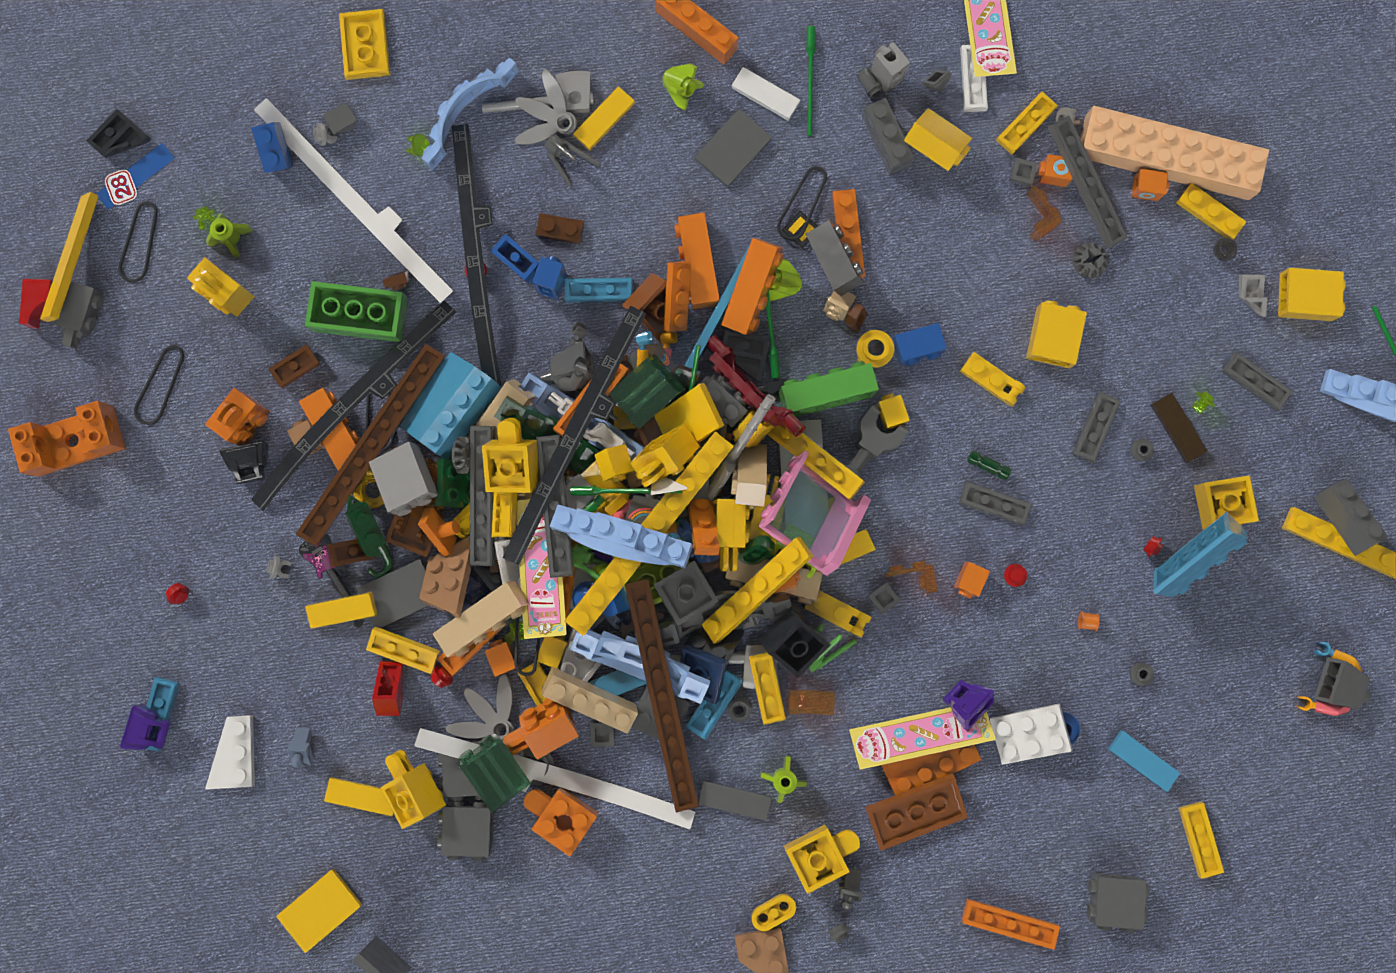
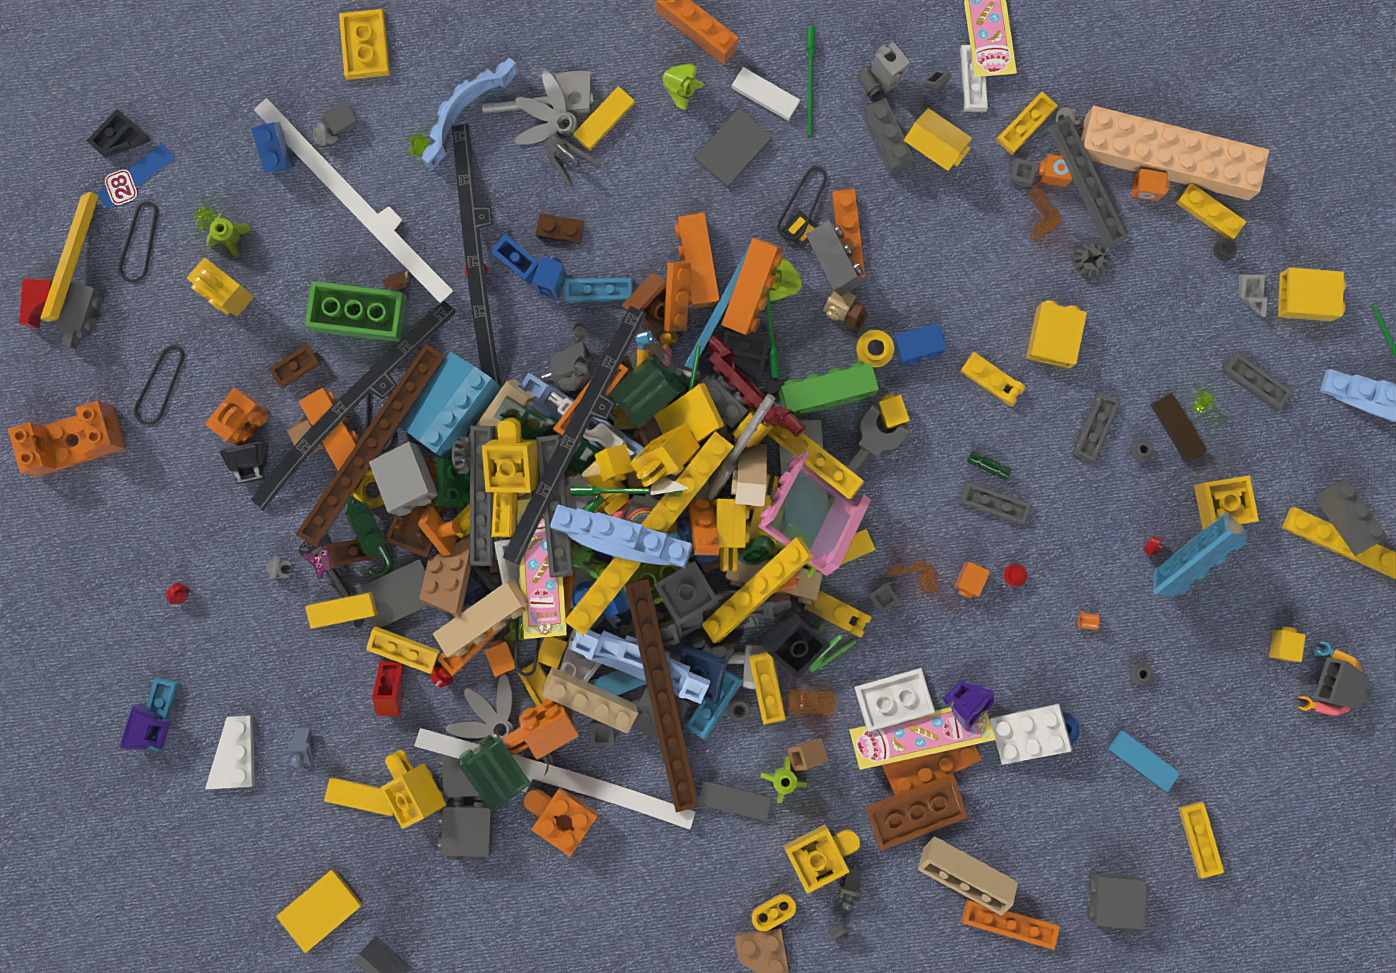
none -> medium nougat brick [787,738,829,771]
none -> white tile [854,668,935,732]
none -> tan brick [917,837,1018,916]
none -> yellow brick [1269,626,1306,662]

